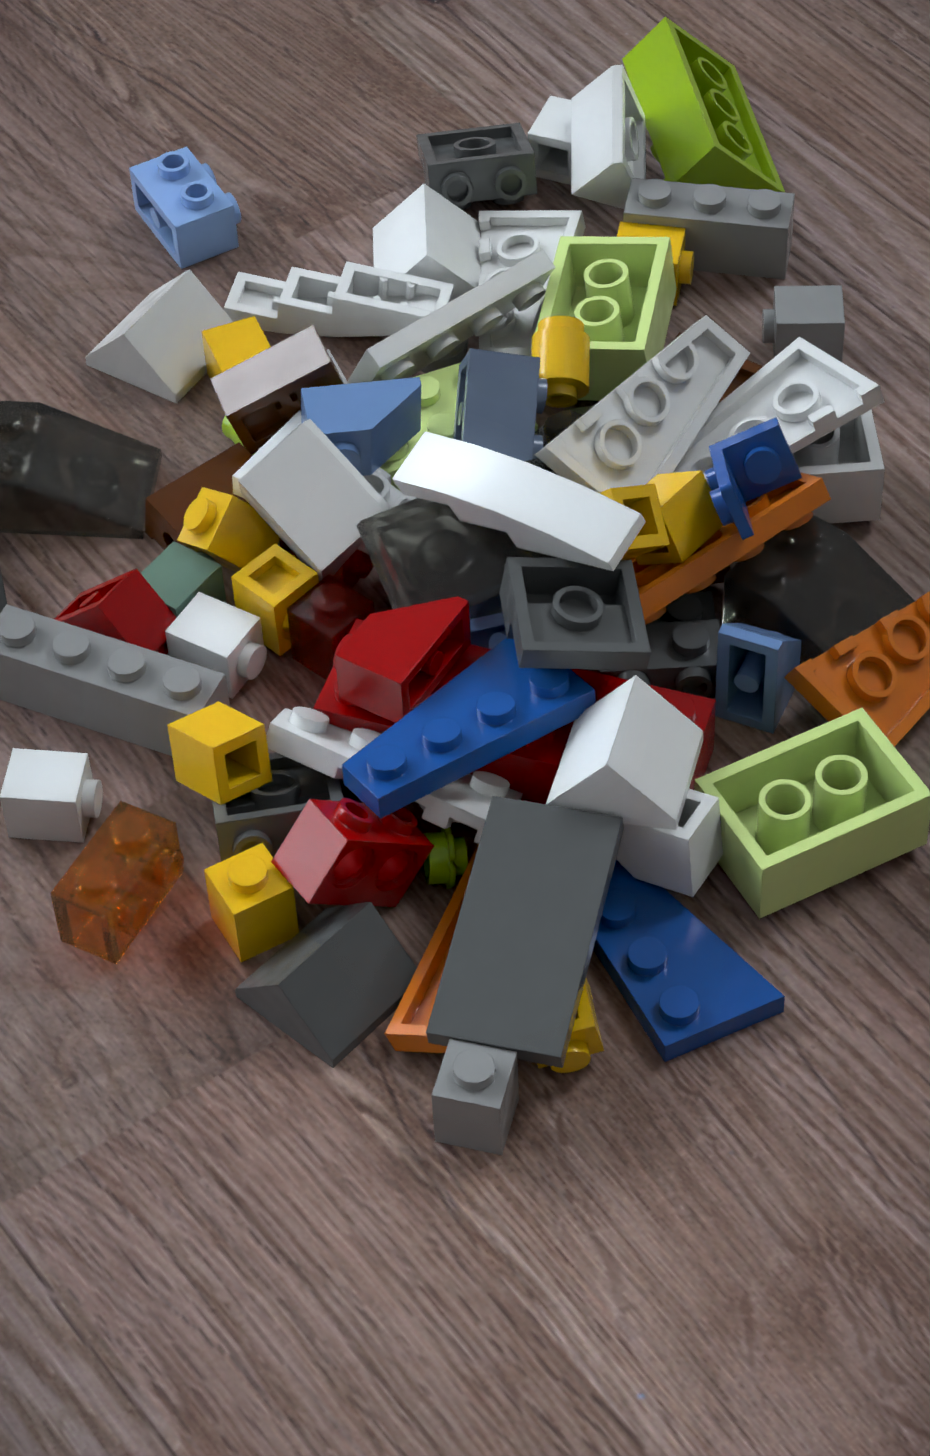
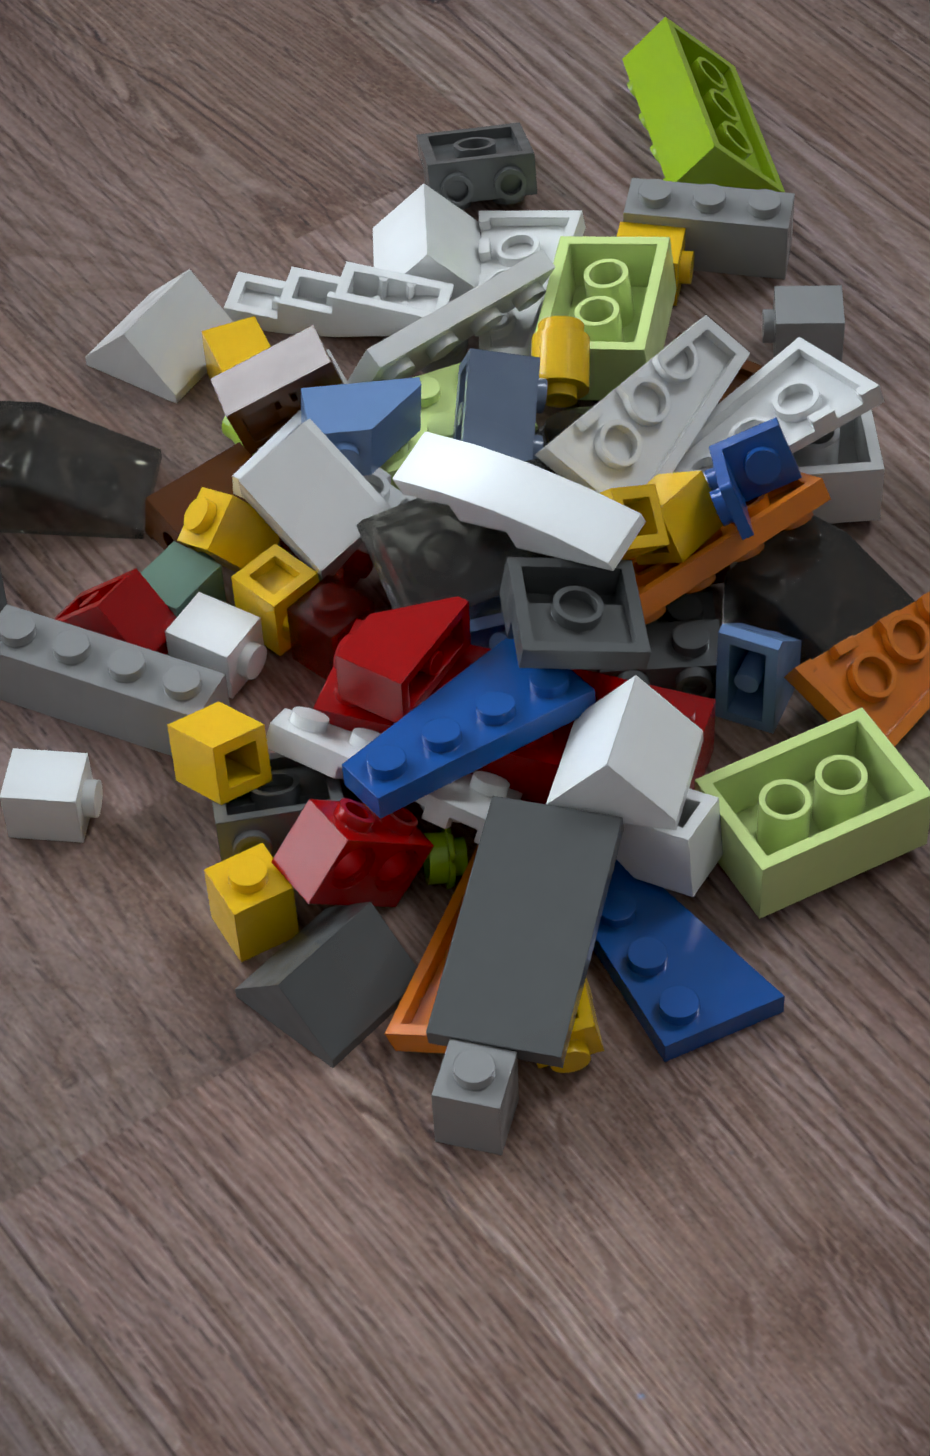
clear orange brick [50,801,184,964] -> none
light blue brick [129,146,241,269] -> none
white brick [528,96,571,185] -> none
white slope [571,65,646,209] -> none

